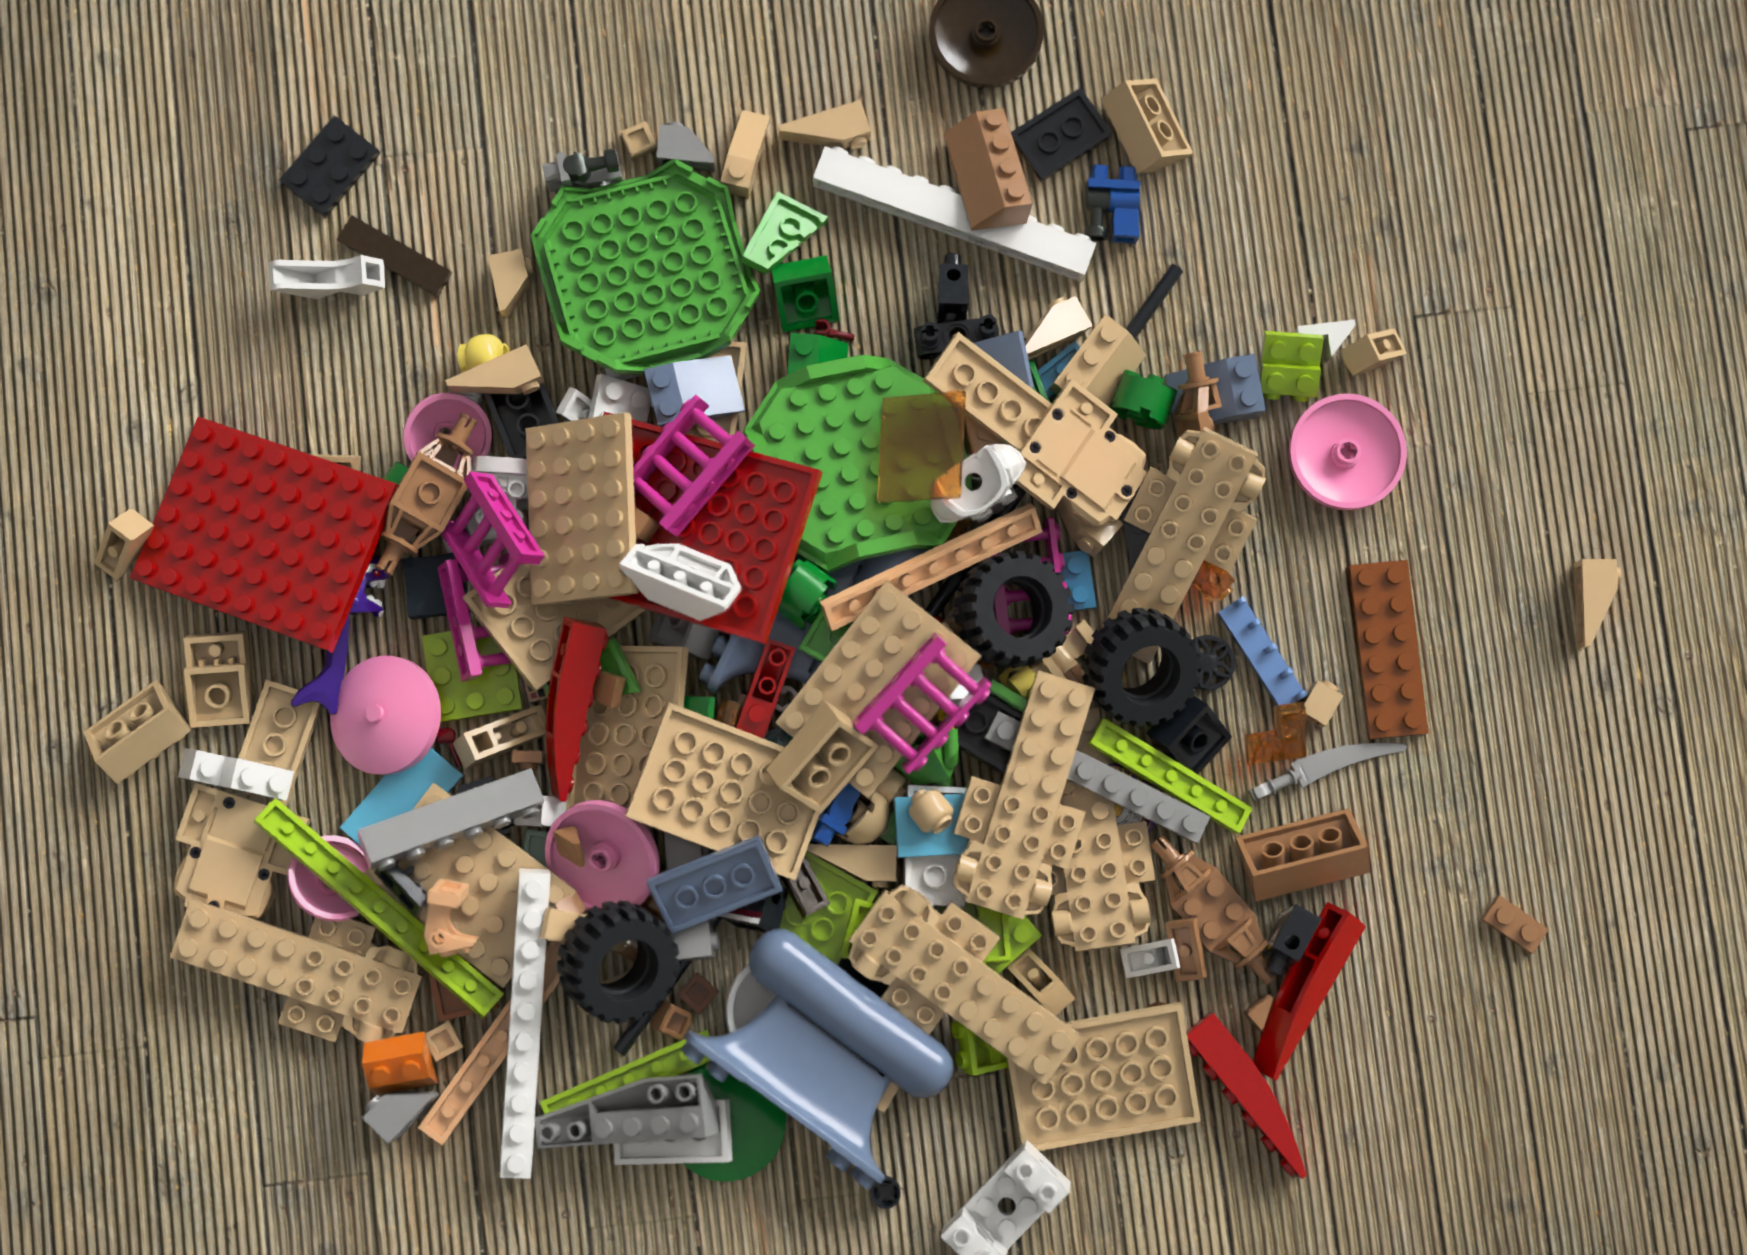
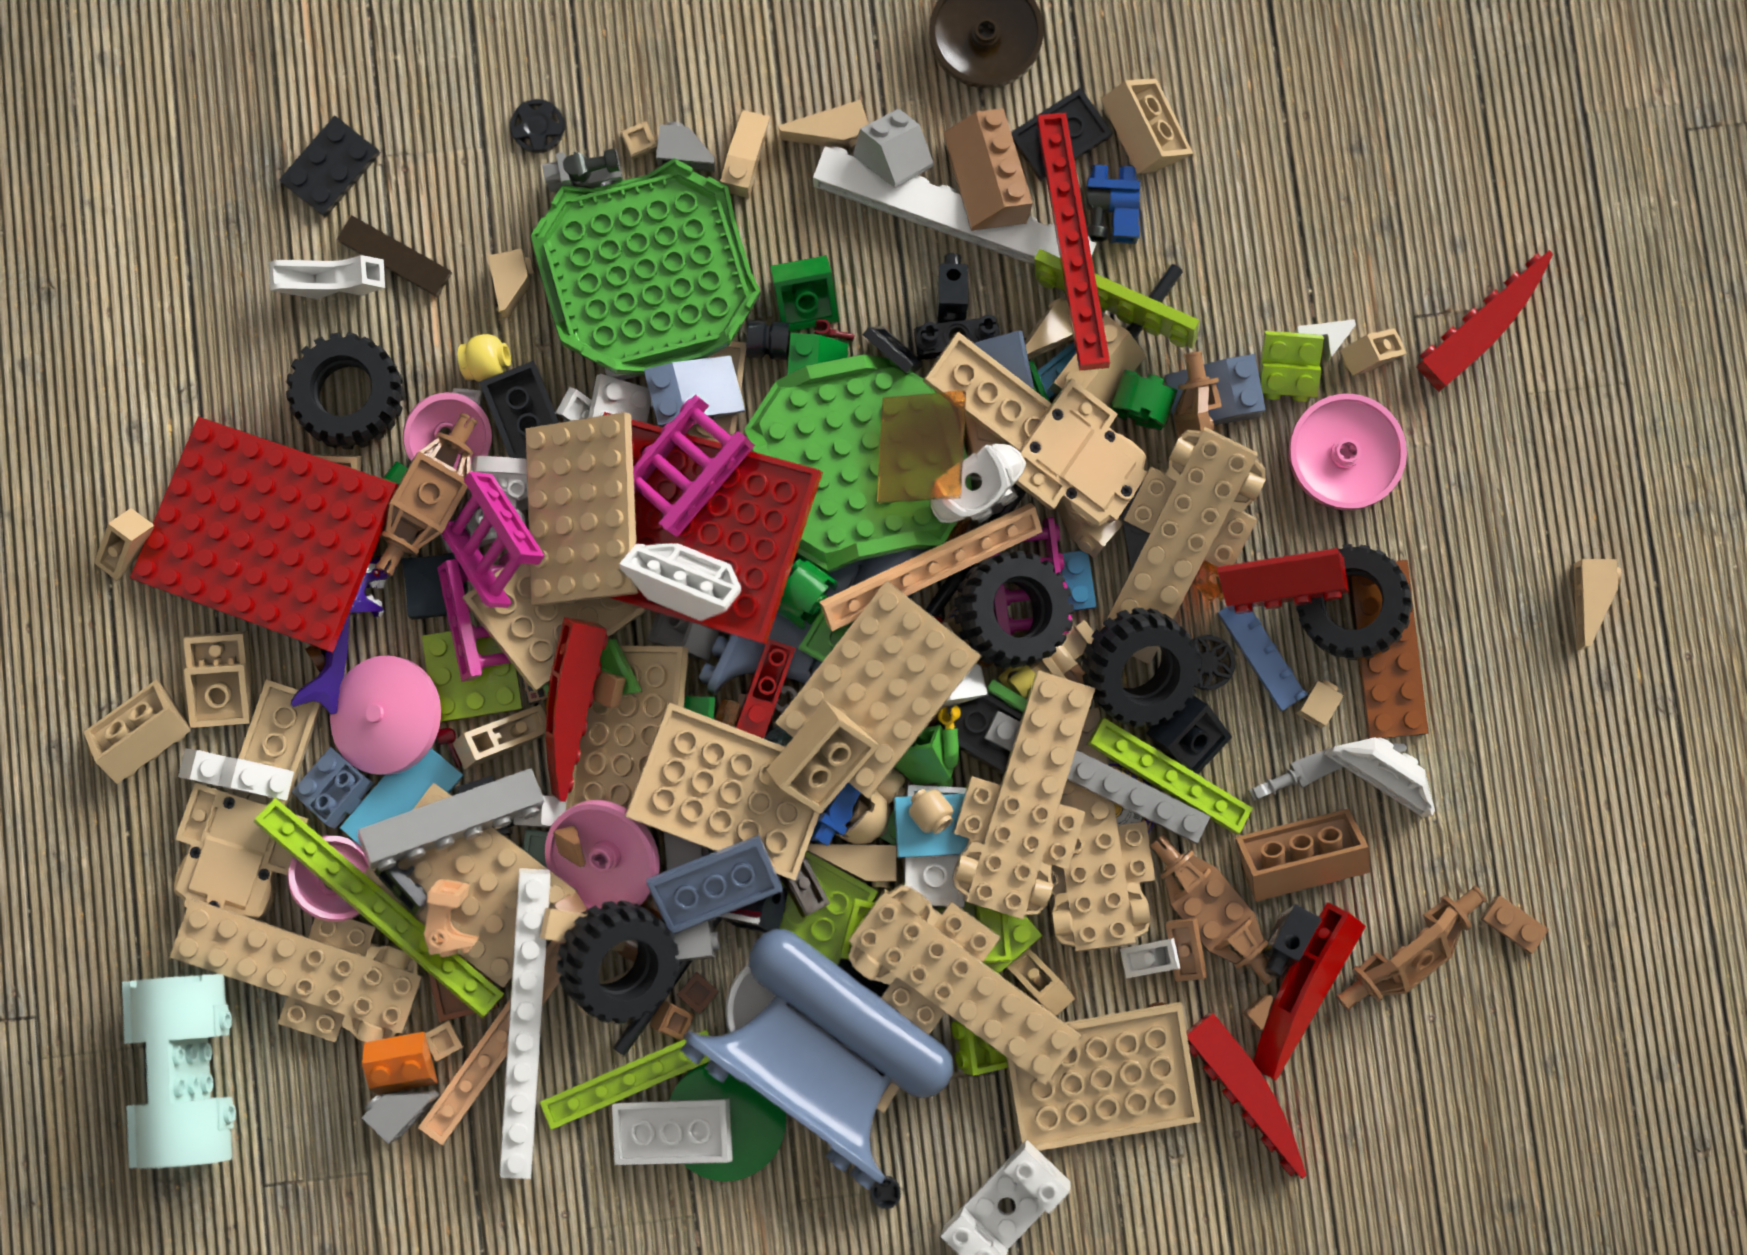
tan slope [445,344,545,395] -> none
medium nougat plate [512,750,545,770] -> none
light grey wedge [535,1074,719,1149] -> none
medium nougat slope [635,507,660,543] -> none
wing [740,191,828,275] -> none
dark pink fence [853,632,991,774] -> none
clear orange plate [1245,702,1306,765] -> none
none -> light aqua cylinder [122,974,236,1168]
none -> black tyre [286,333,405,449]
none -> sand blue plate [292,747,375,829]
none -> reddish brown tile [305,645,325,673]
none -> black wheel [510,99,565,153]
none -> black wheel [746,320,790,360]
none -> light grey slope [853,109,934,188]
none -> black tile [862,326,923,373]
none -> lime plate [1034,249,1200,348]
none -> red plate [1037,113,1110,371]
none -> red slope [1217,548,1349,614]
none -> black tyre [1296,544,1413,660]
none -> white wedge [1324,737,1435,818]
none -> medium nougat plate [1336,886,1487,1011]
none -> red slope [1416,250,1553,392]

